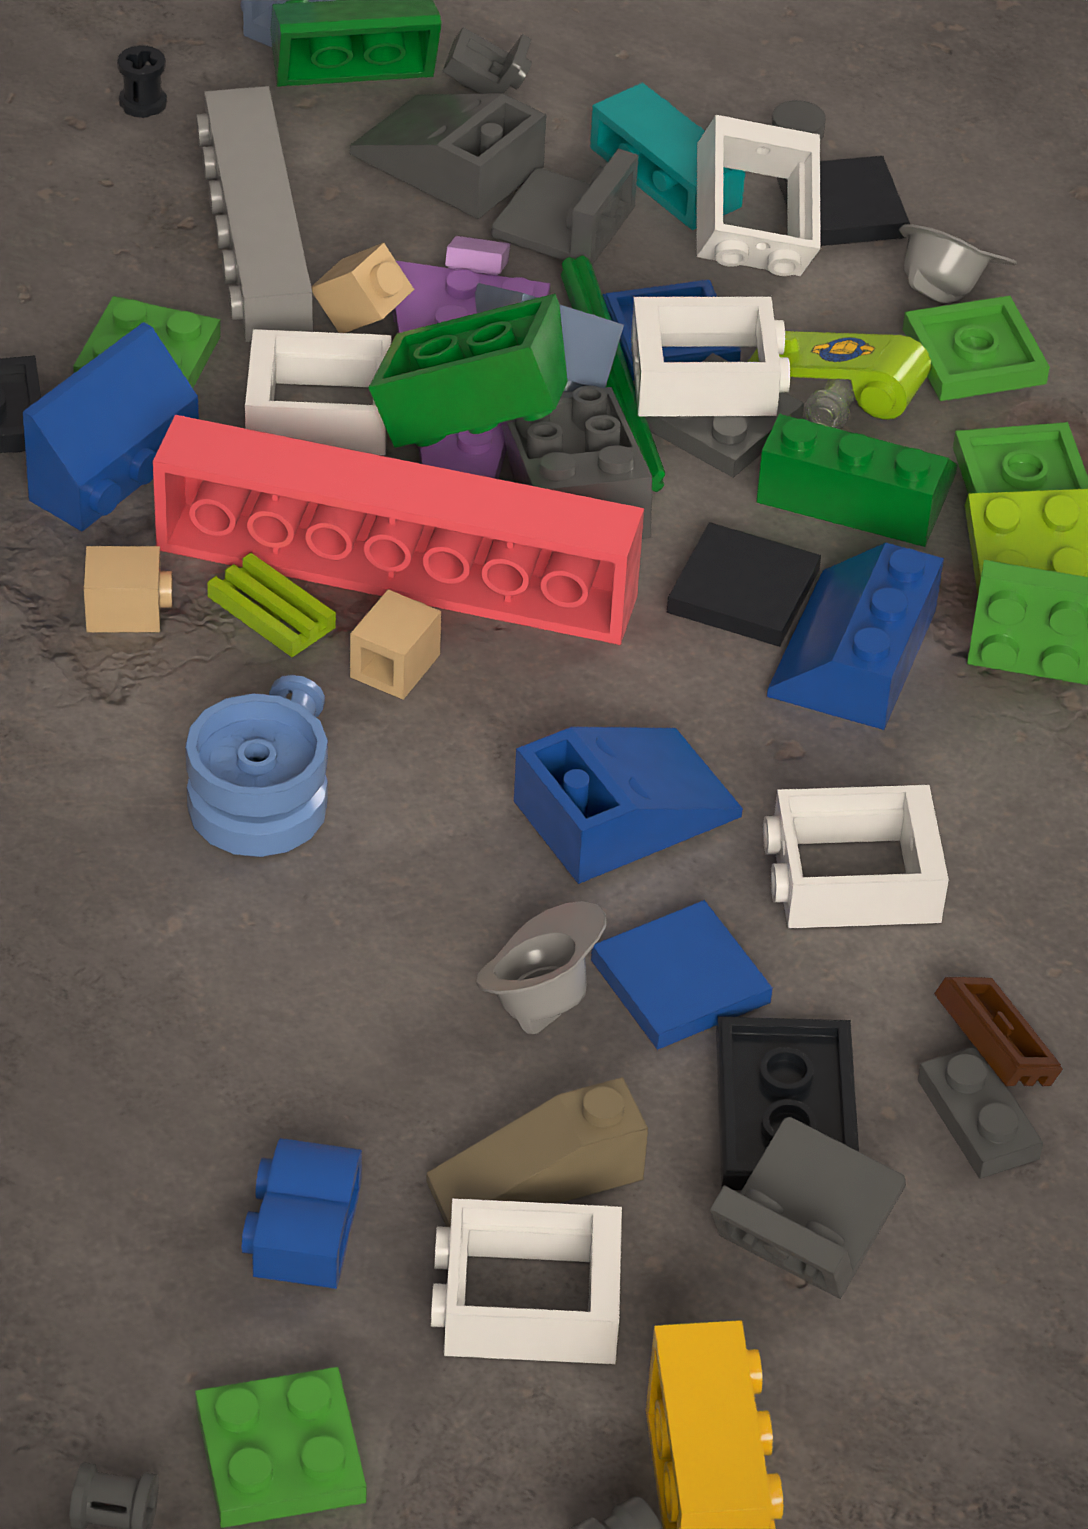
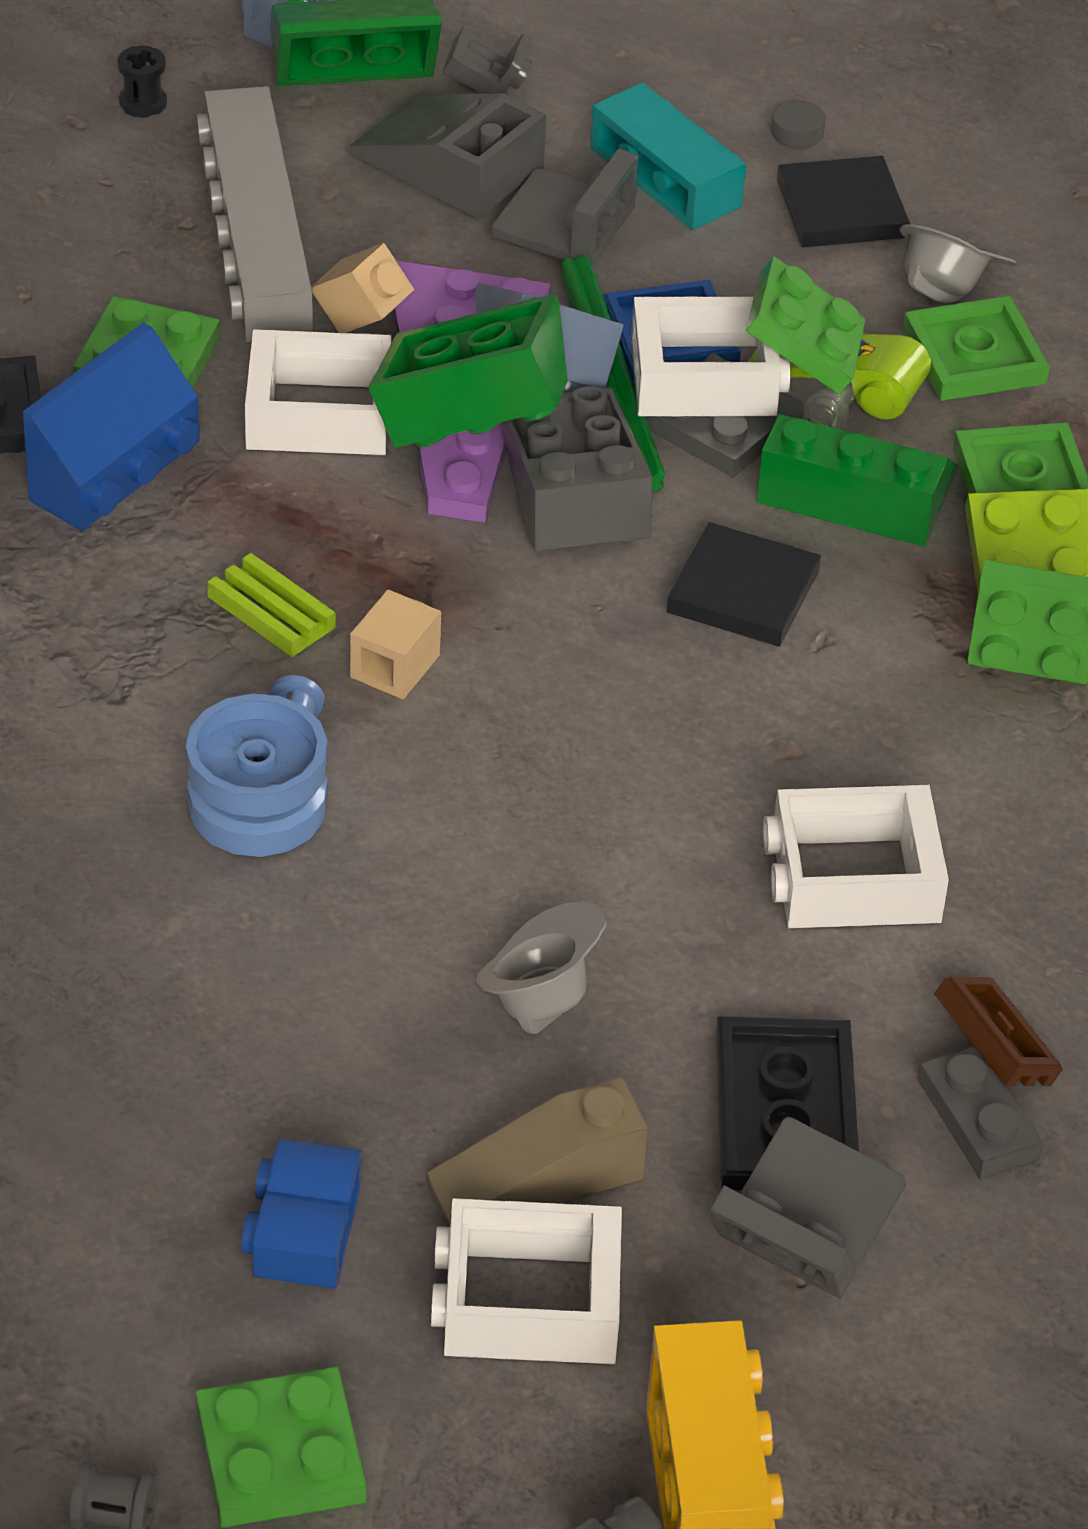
tan brick [84,546,173,632] -> none
coral brick [153,415,644,645] -> none
lavender tile [445,236,510,275] -> none
blue slope [514,727,743,884] -> none
blue tile [591,900,773,1050] -> none
white window [696,115,820,276] -> none
blue slope [767,543,944,730] -> none
none -> bright green plate [745,256,865,394]

